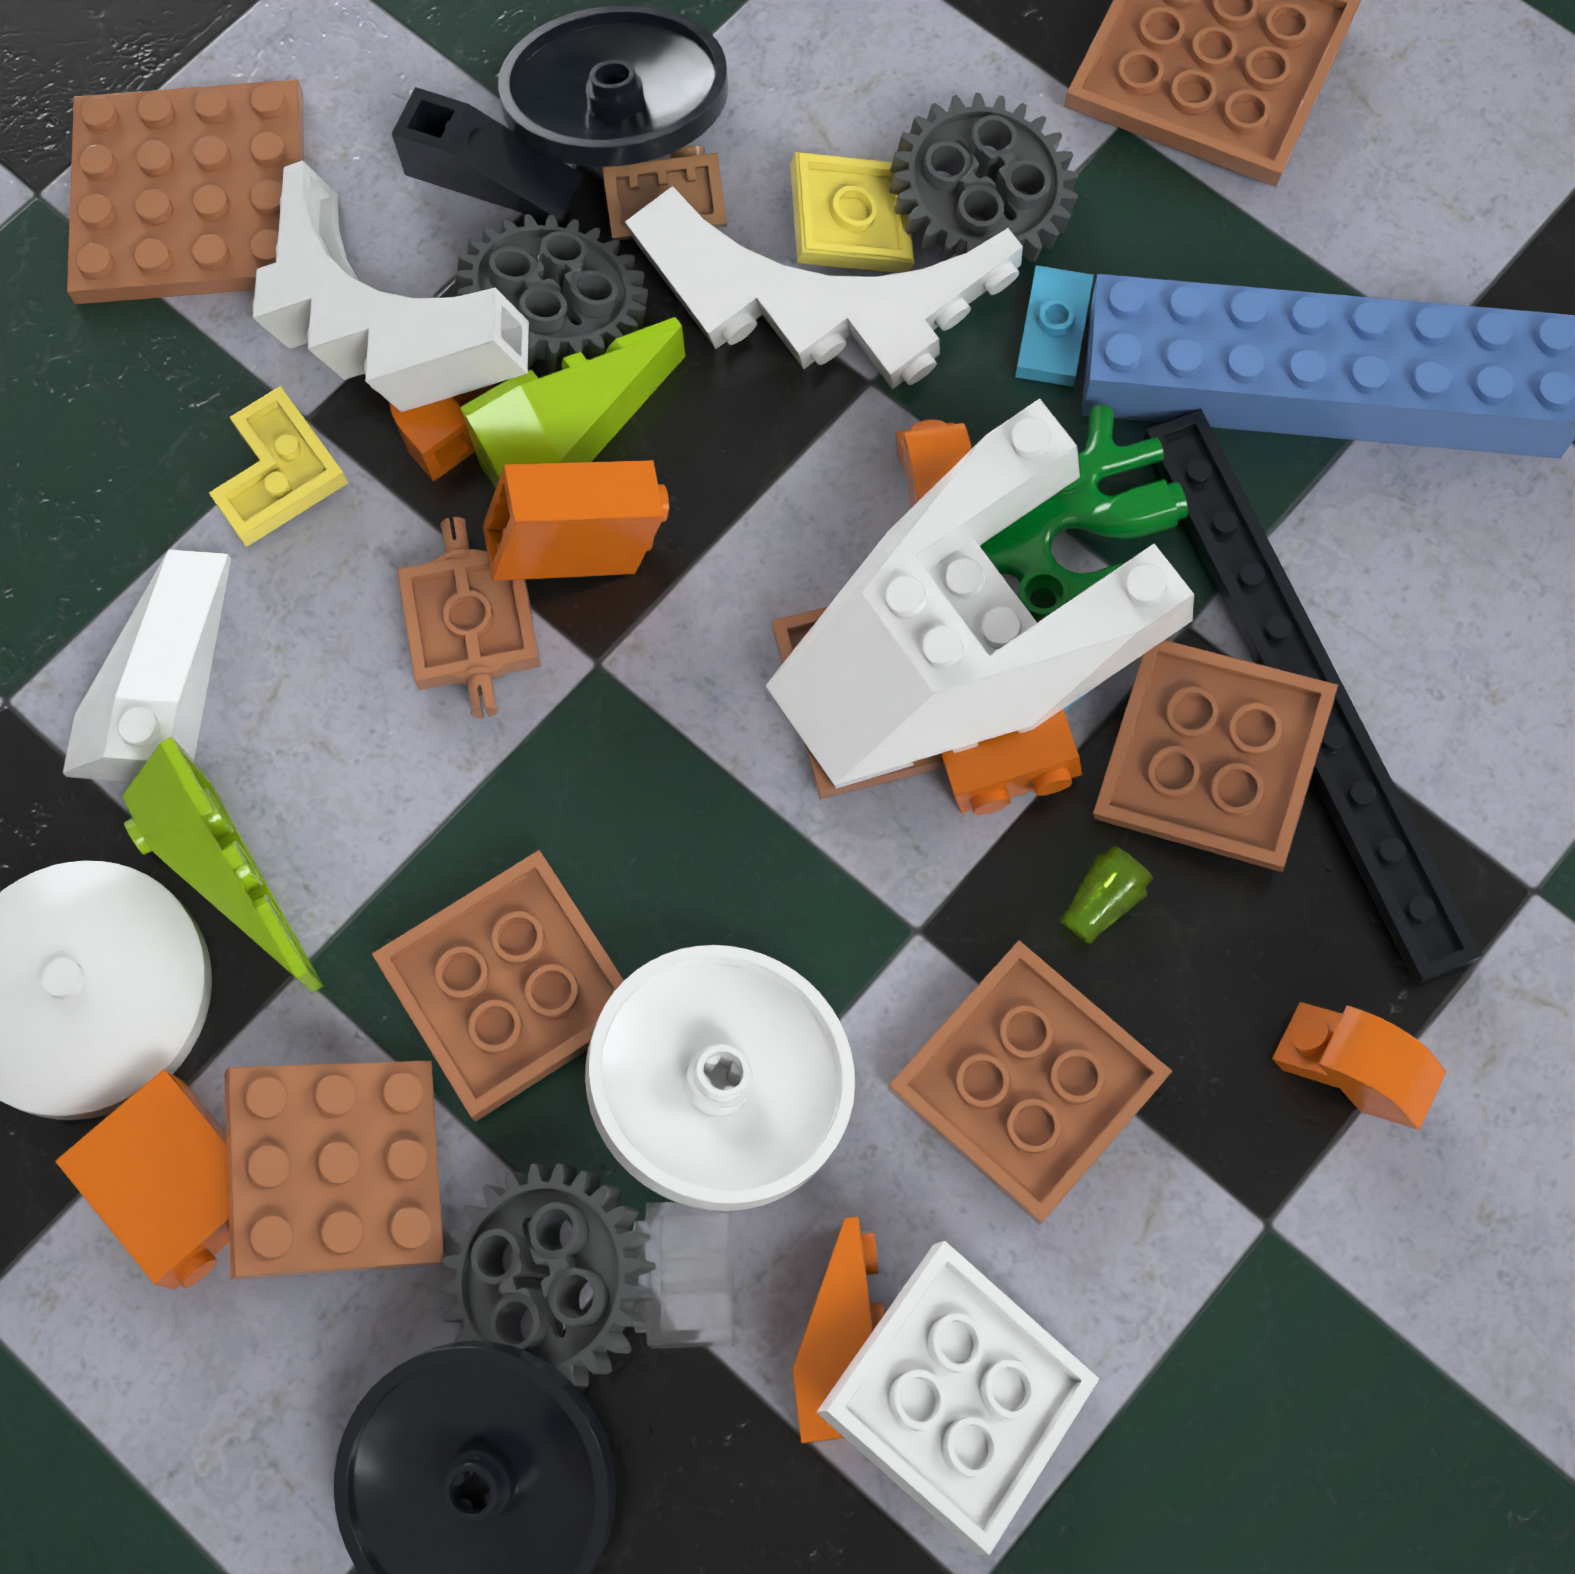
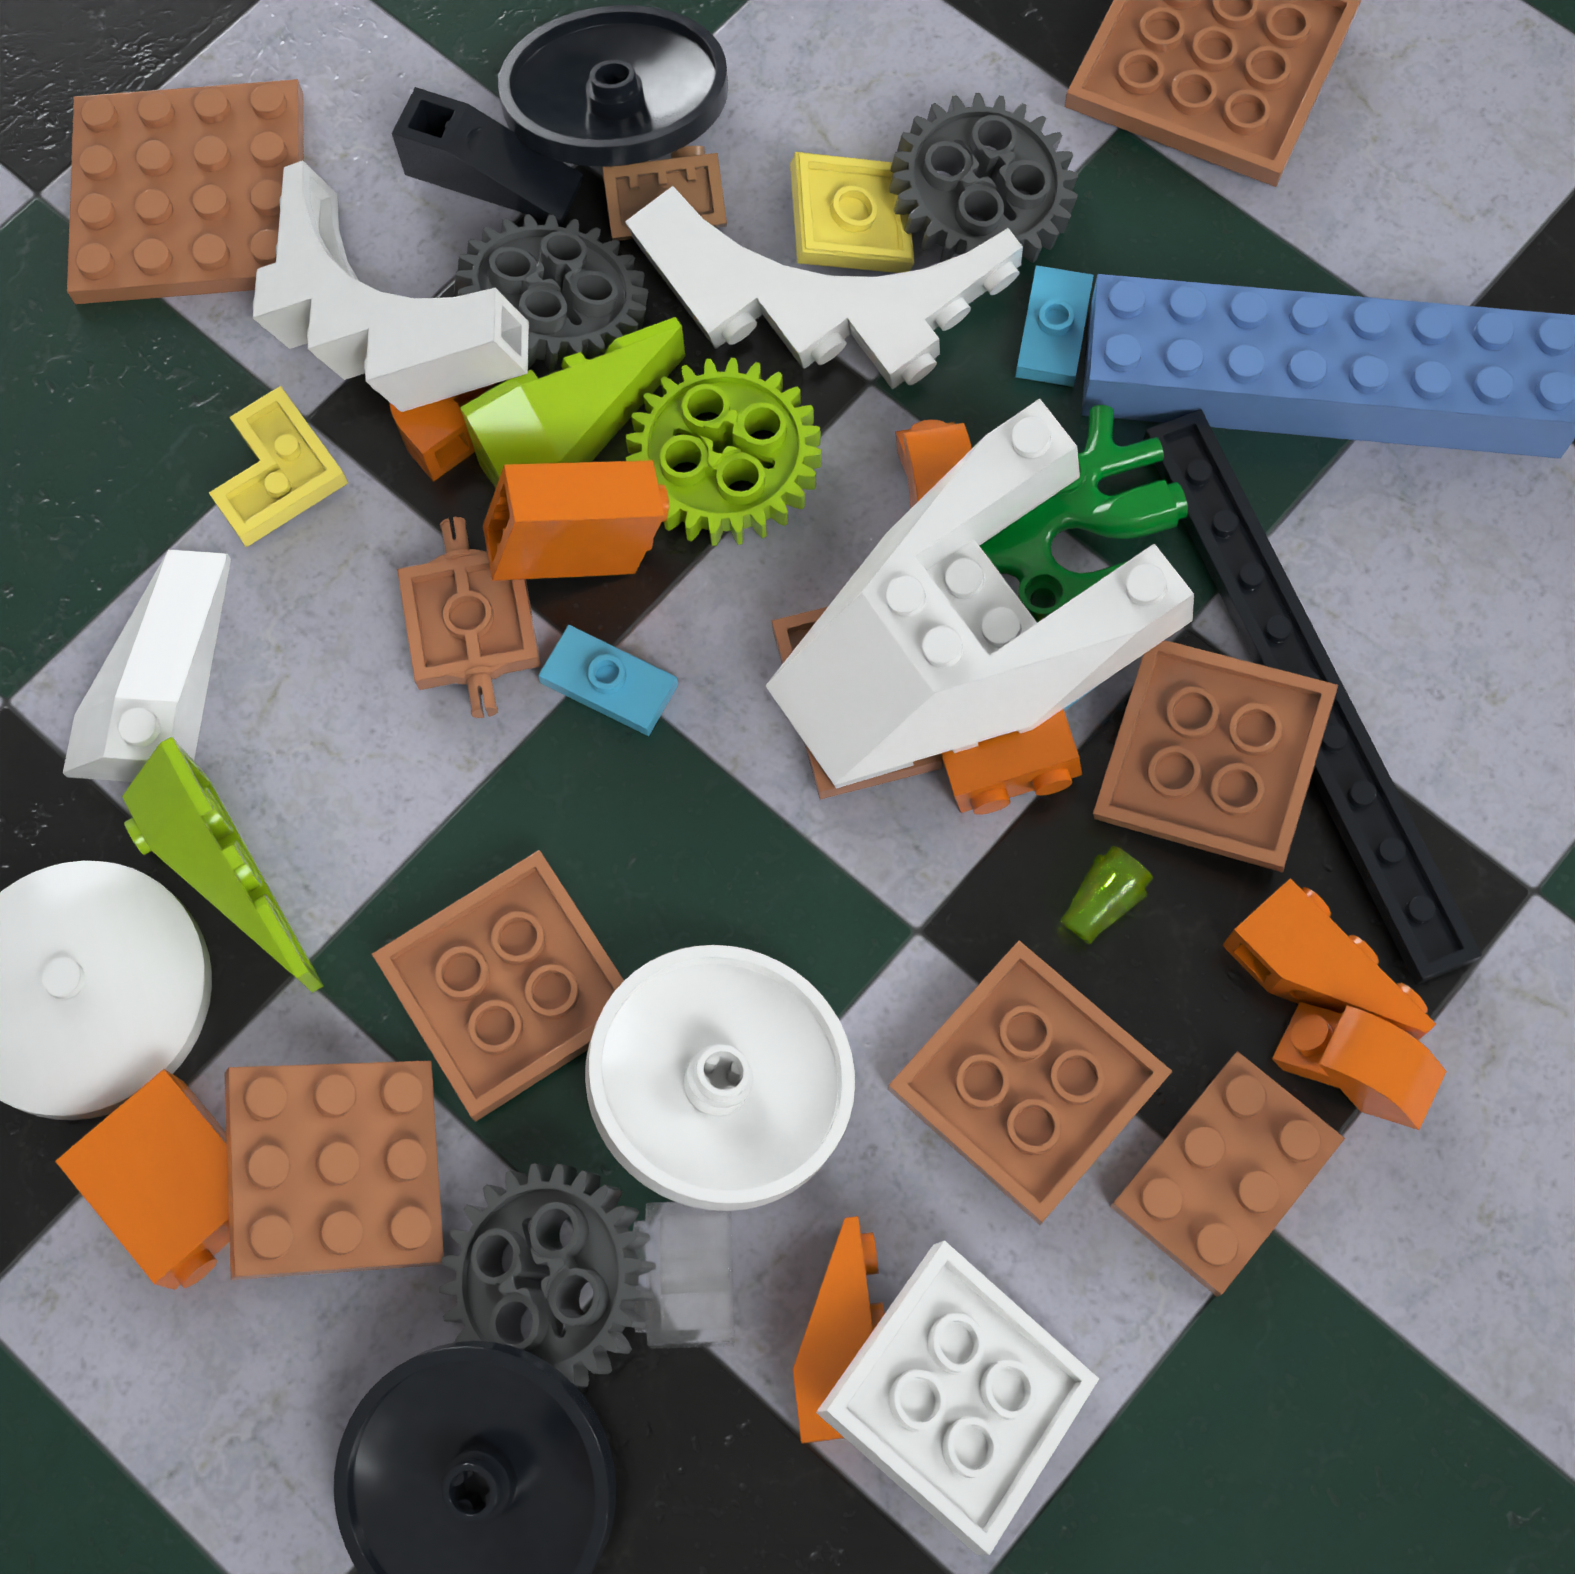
none -> medium azure plate [538,625,678,736]
none -> lime gear [626,358,821,546]
none -> nougat plate [1110,1051,1345,1297]
none -> orange slope [1222,878,1436,1040]

